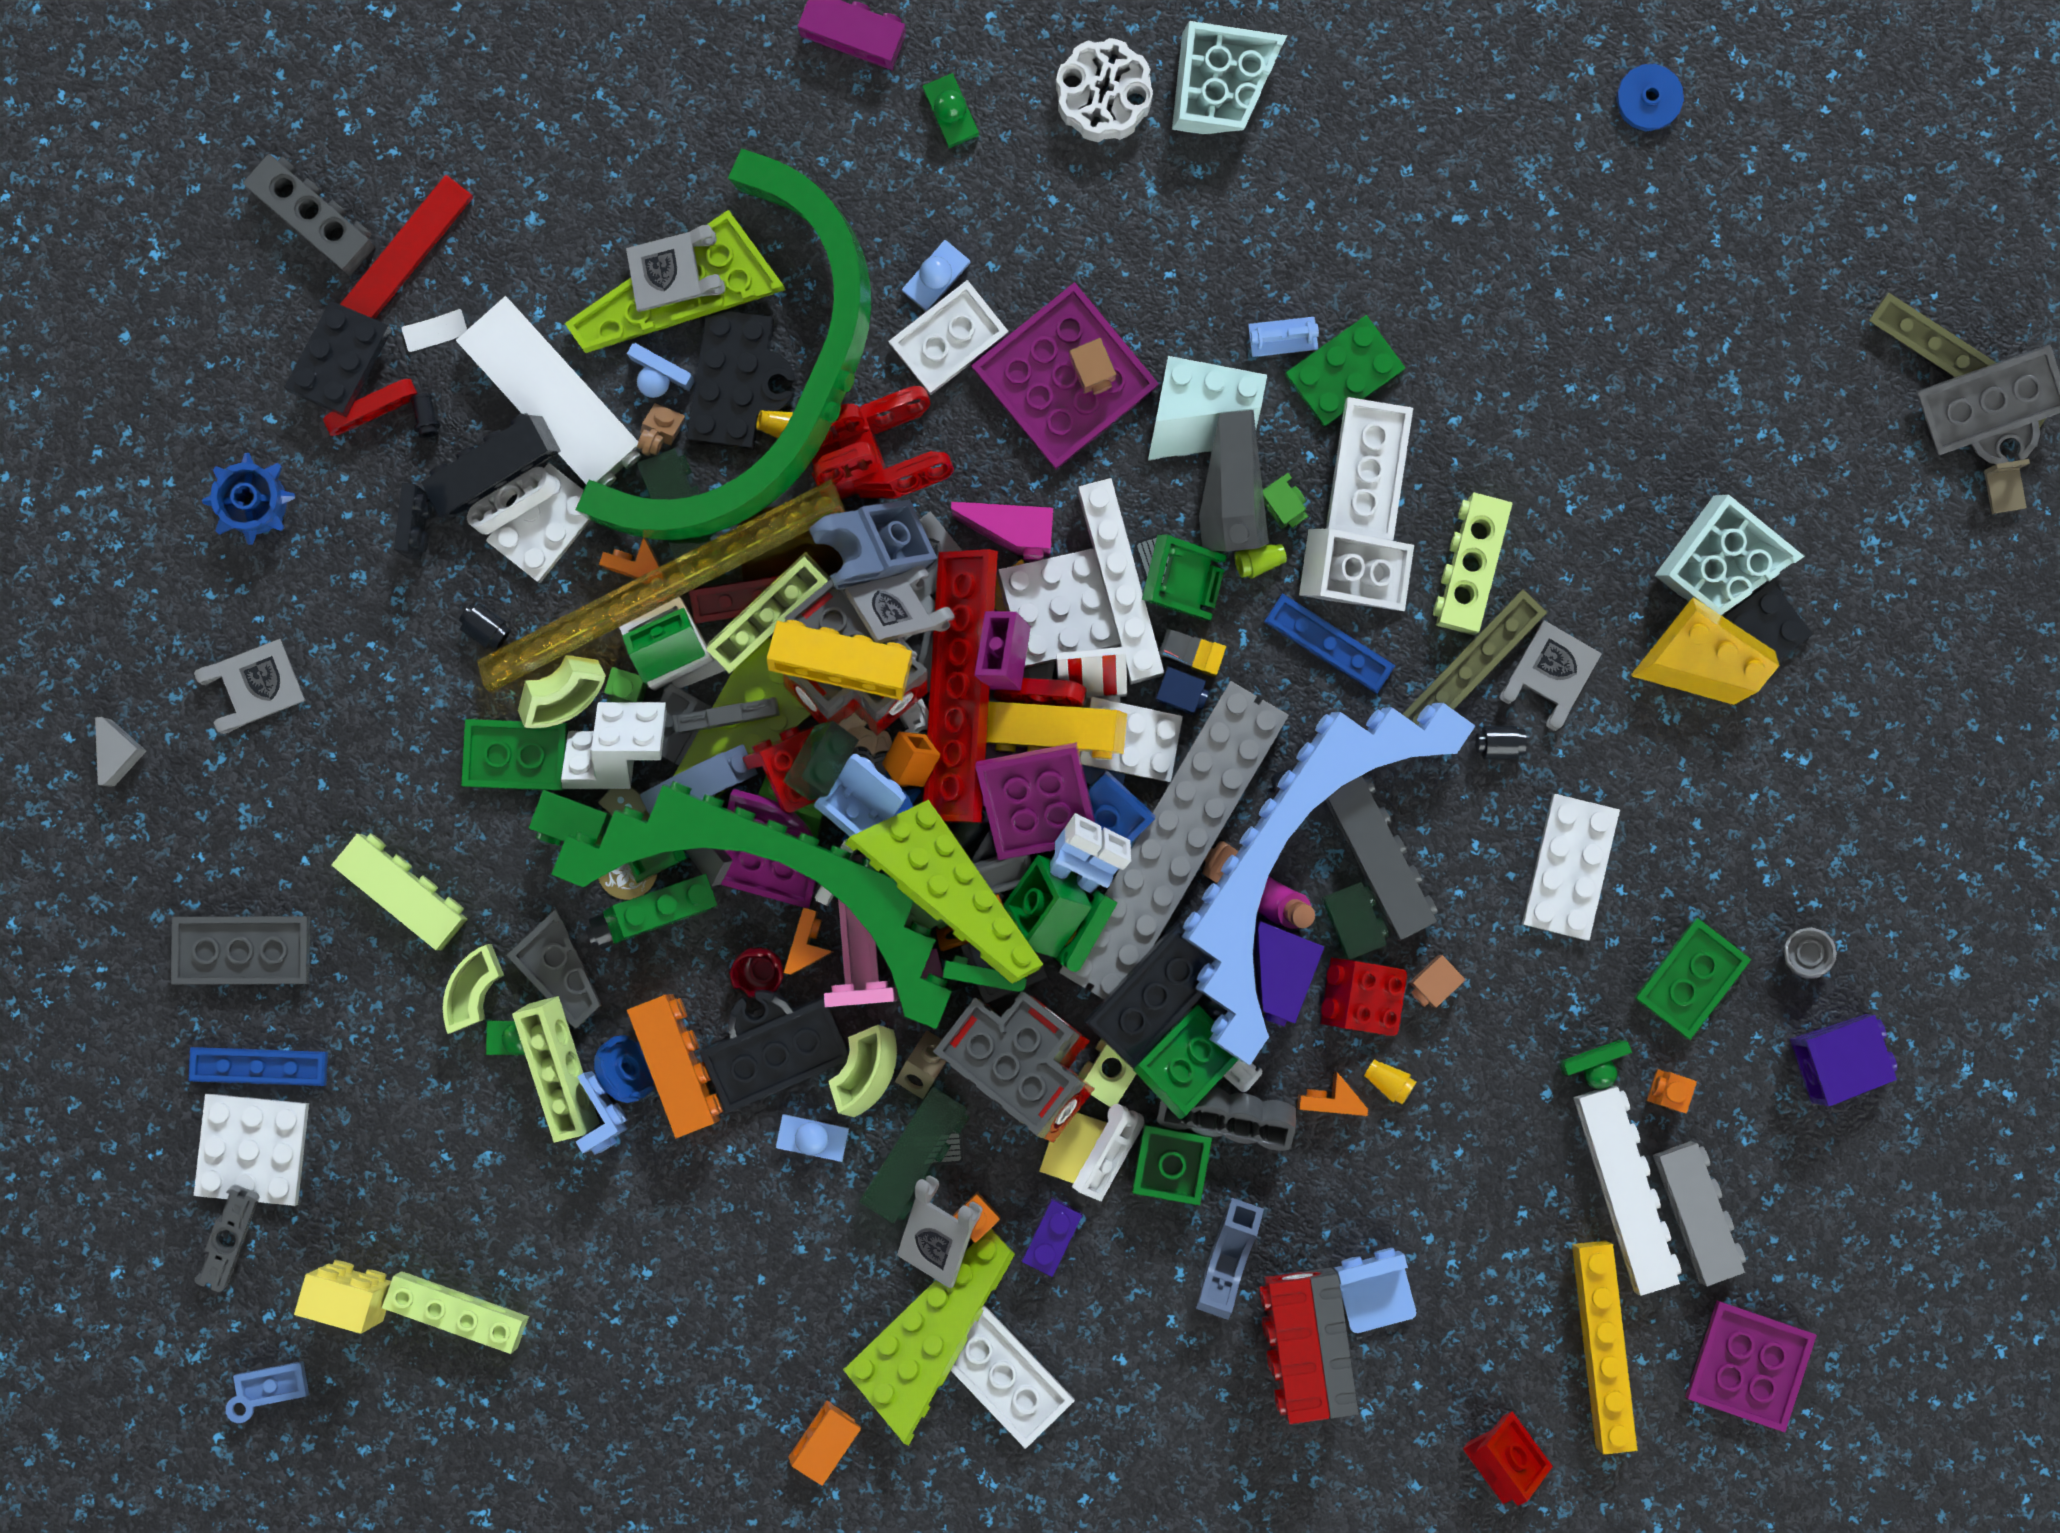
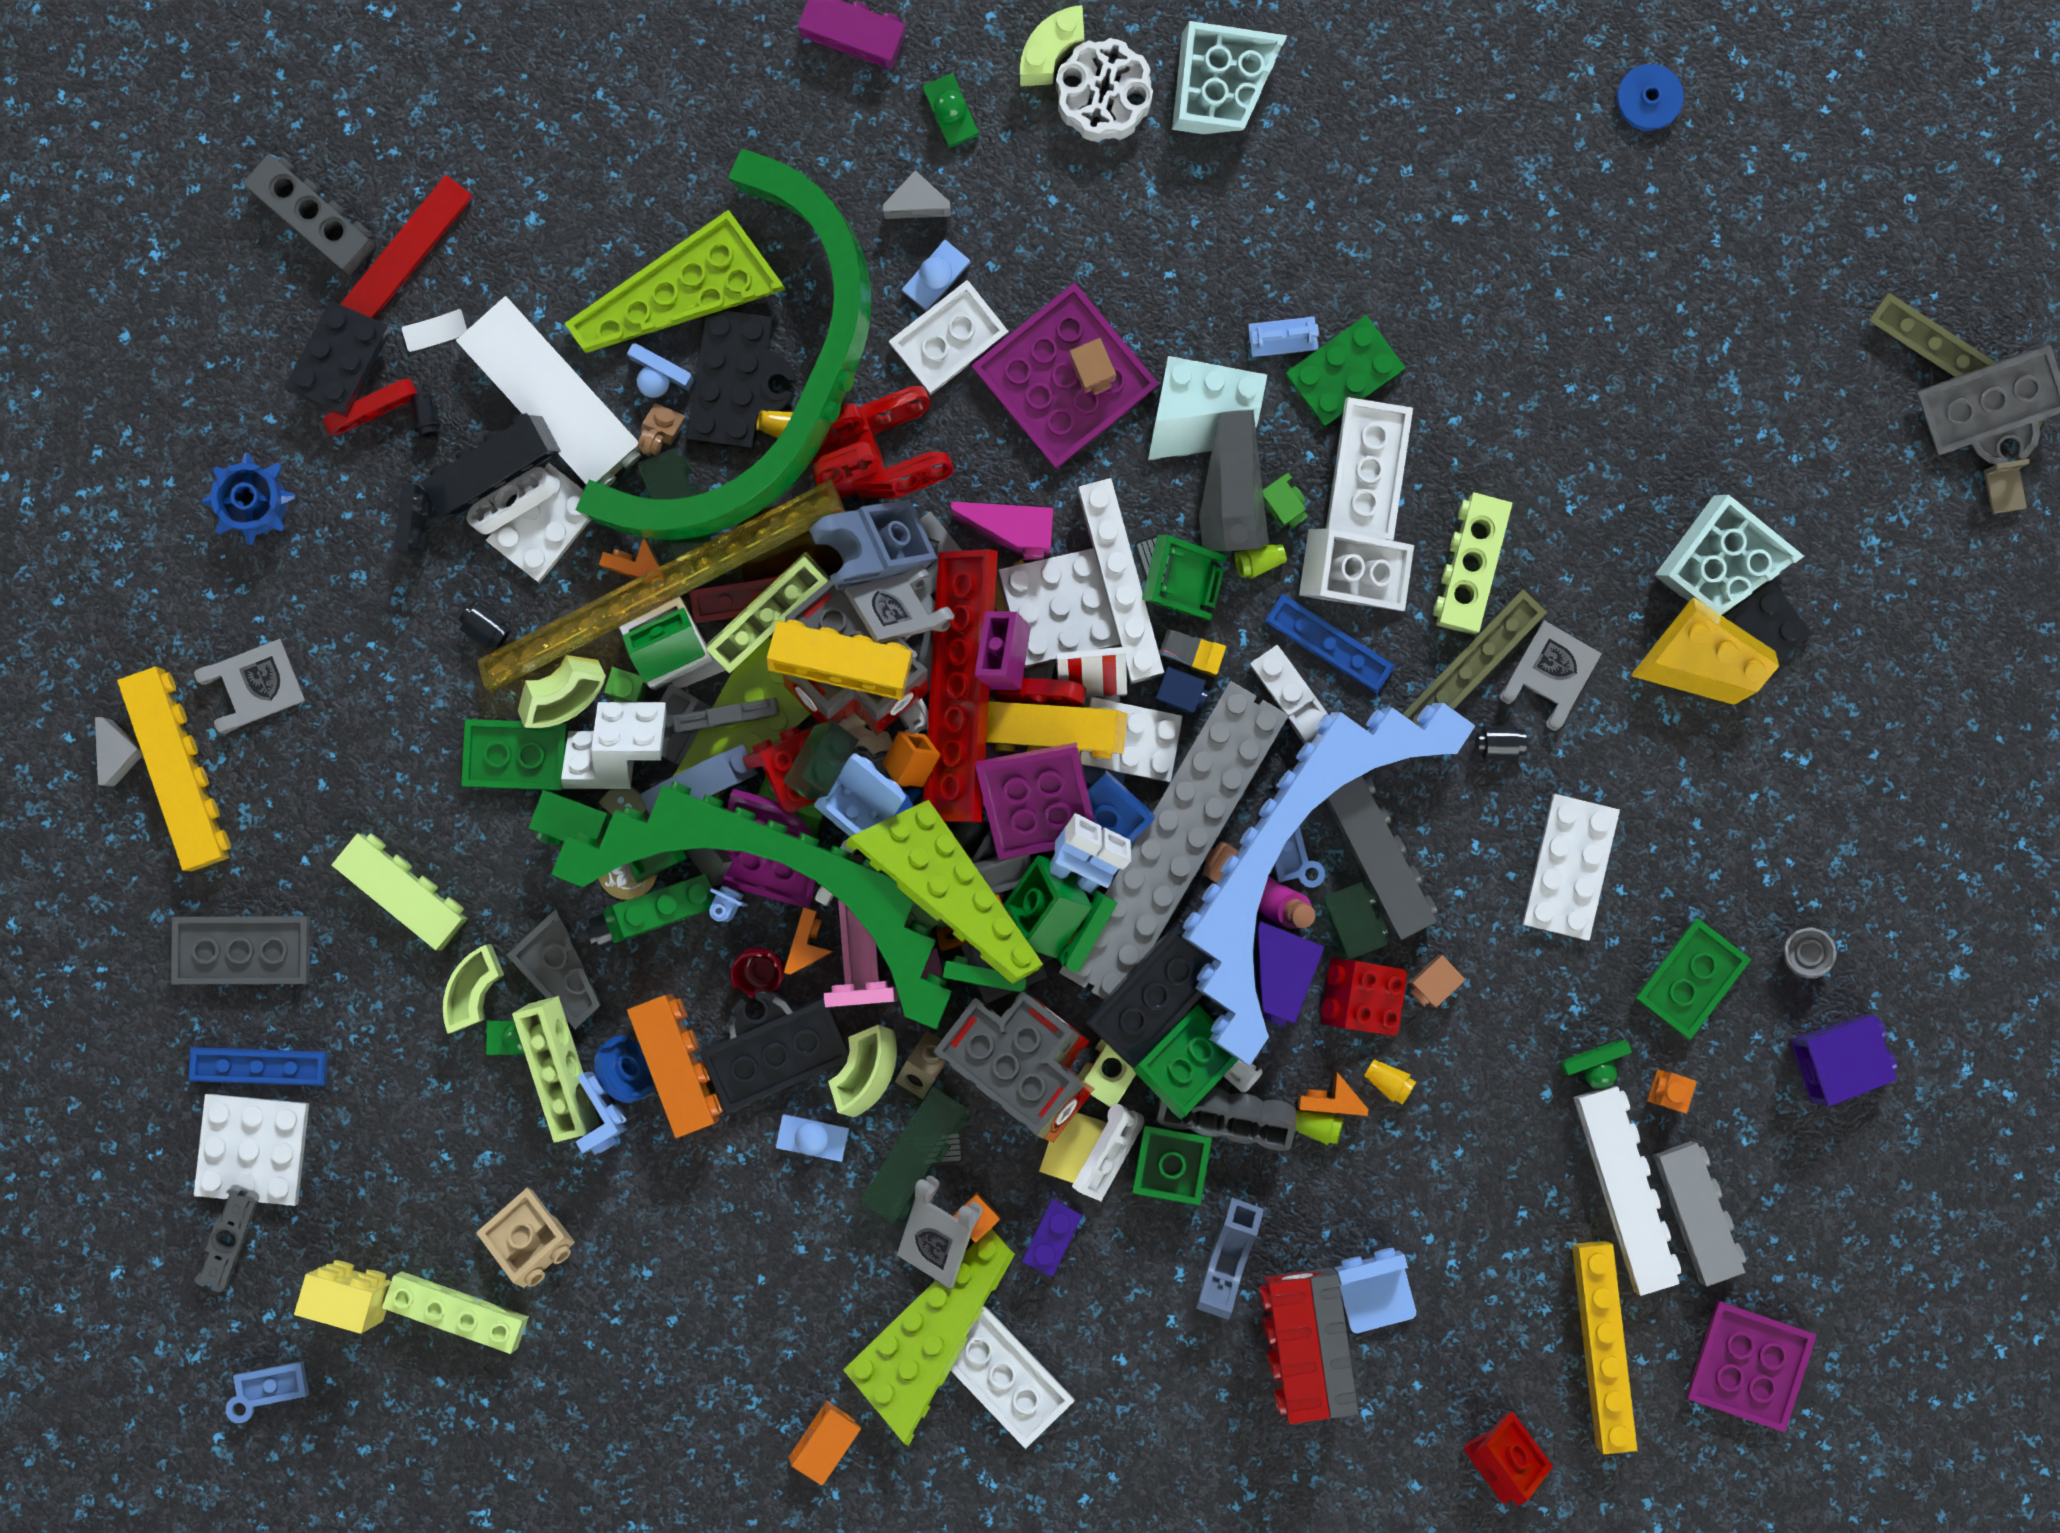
light grey flag [626,225,725,312] -> none
none -> yellow brick [117,666,231,872]
none -> tan plate [476,1188,575,1288]
none -> light blue hinge [709,885,748,922]
none -> light grey slope [883,170,951,219]
none -> yellowish green brick [1020,5,1084,86]
none -> white plate [1250,645,1327,744]
none -> medium blue hinge [1274,826,1325,888]
none -> lime cone [1295,1110,1344,1146]

